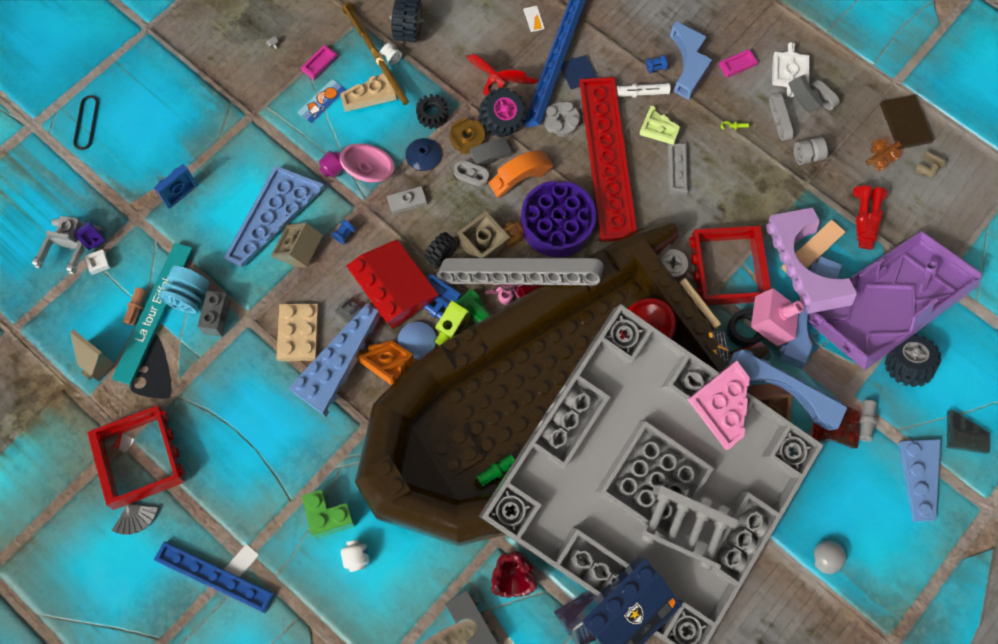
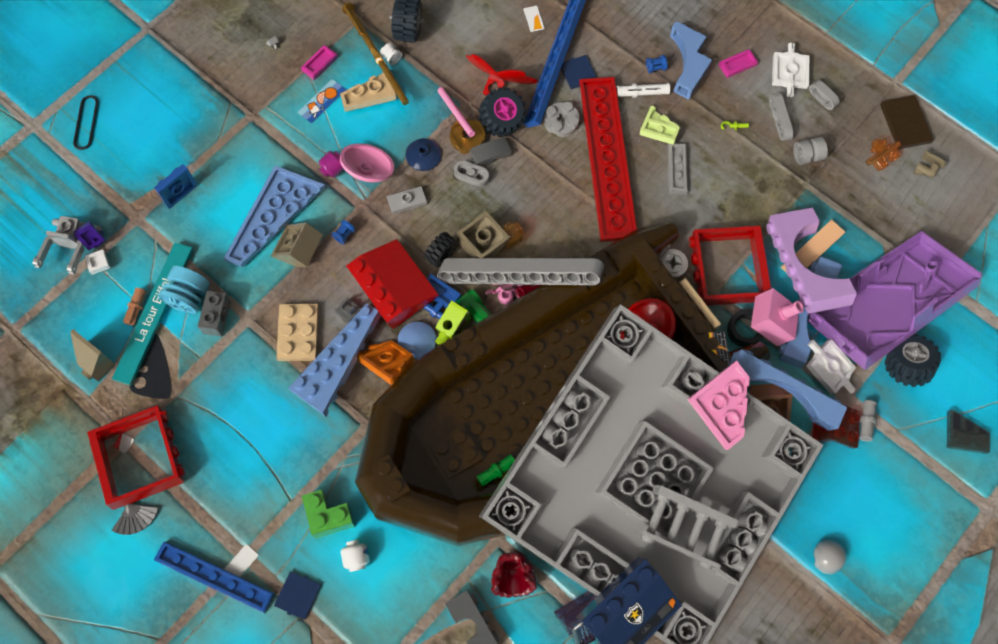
black tyre [416,94,449,129] -> none
orange arch [488,151,554,198] -> none
dark purple brick [521,181,596,257] -> none
dark grey slope [788,74,823,112] -> none
red piece [853,185,889,250] -> none
medium blue wing [898,440,940,522] -> none
none -> dark blue piece [274,571,321,620]
none -> bright pink bar [438,87,475,137]
none -> white plate [806,339,856,395]

